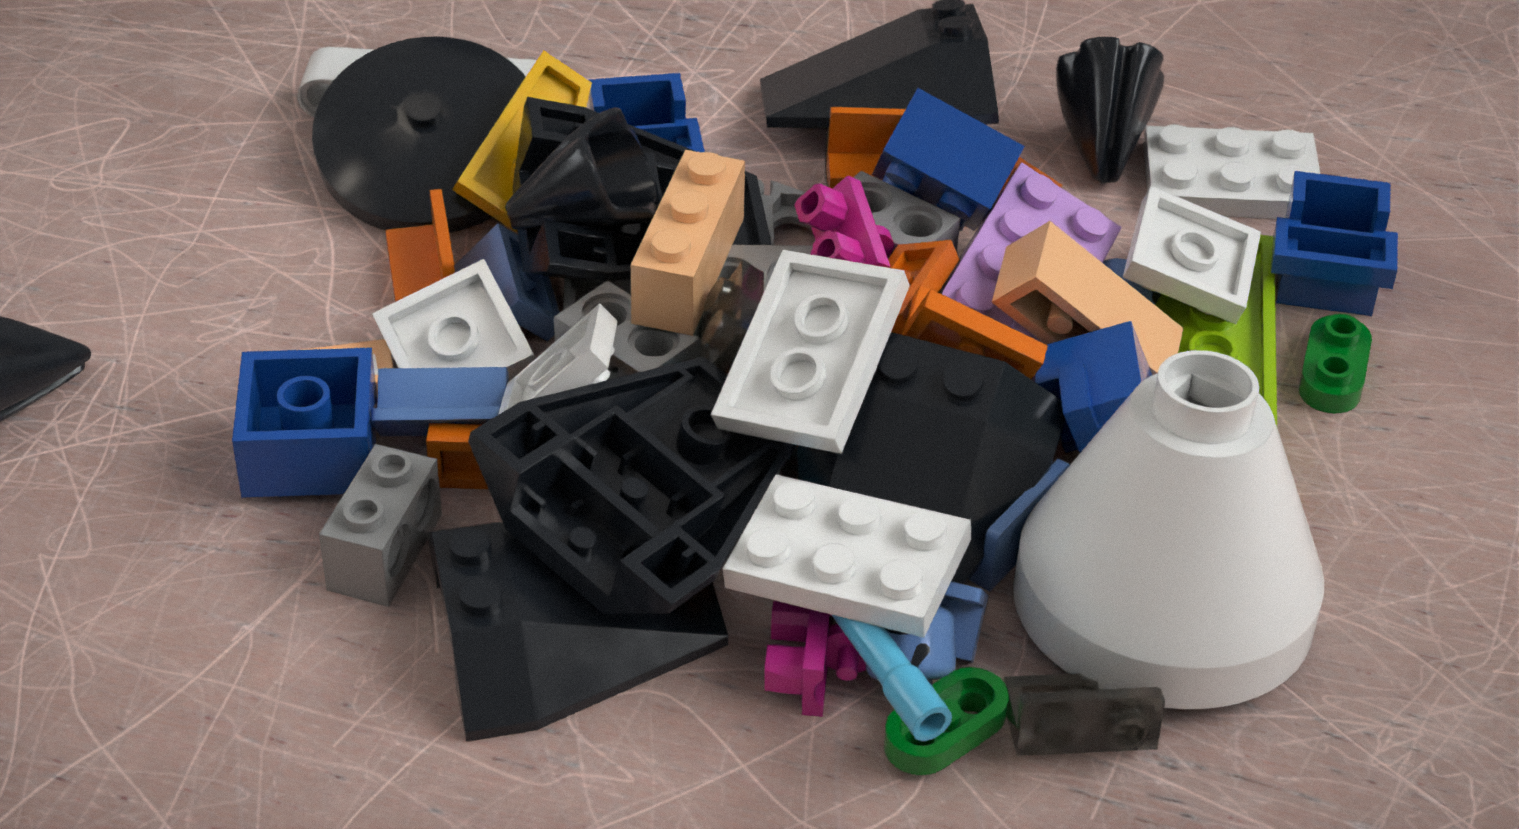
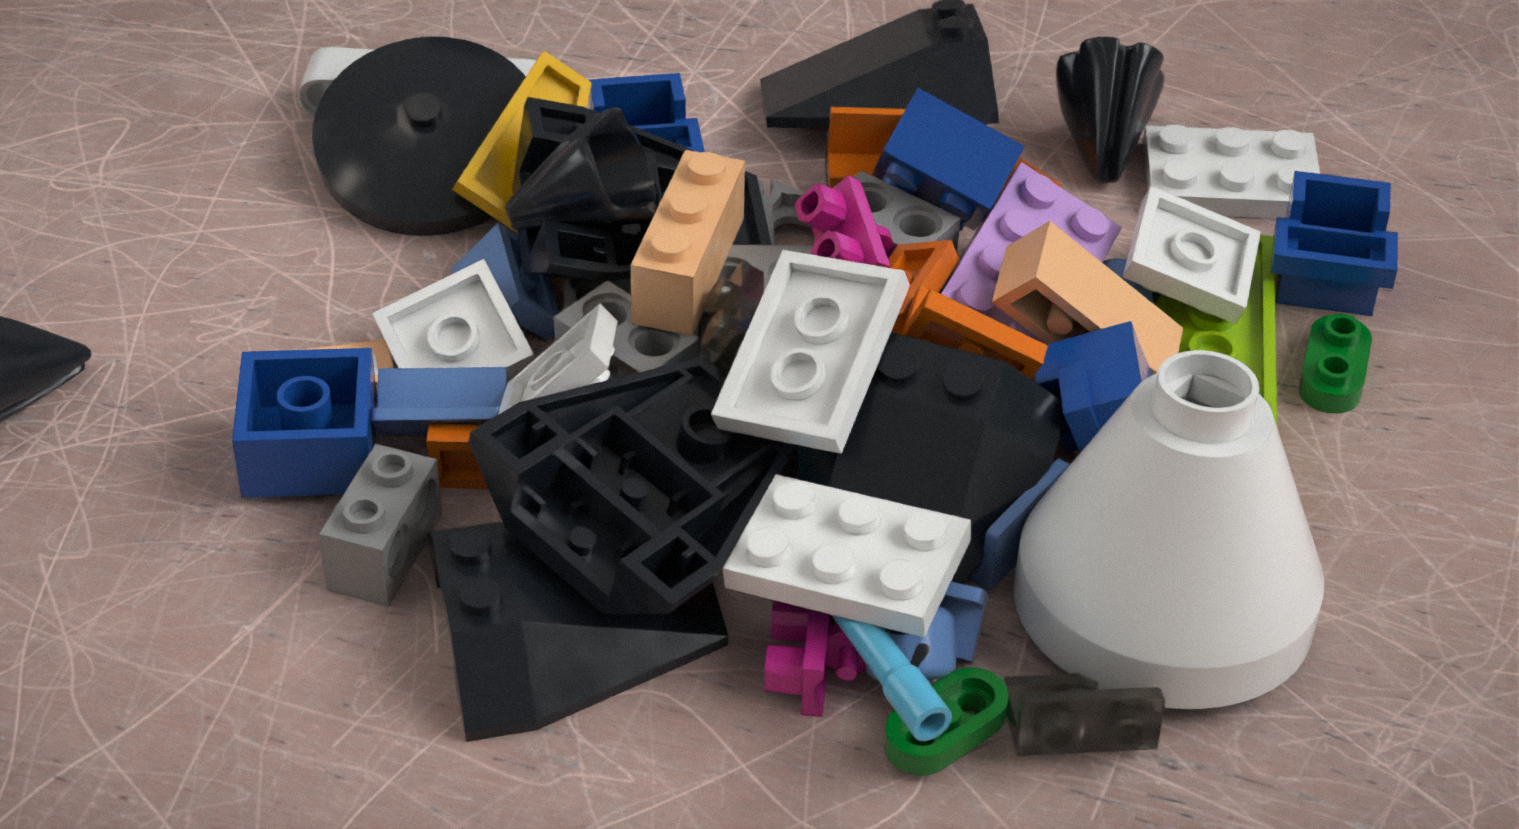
orange panel [385,189,455,302] -> none

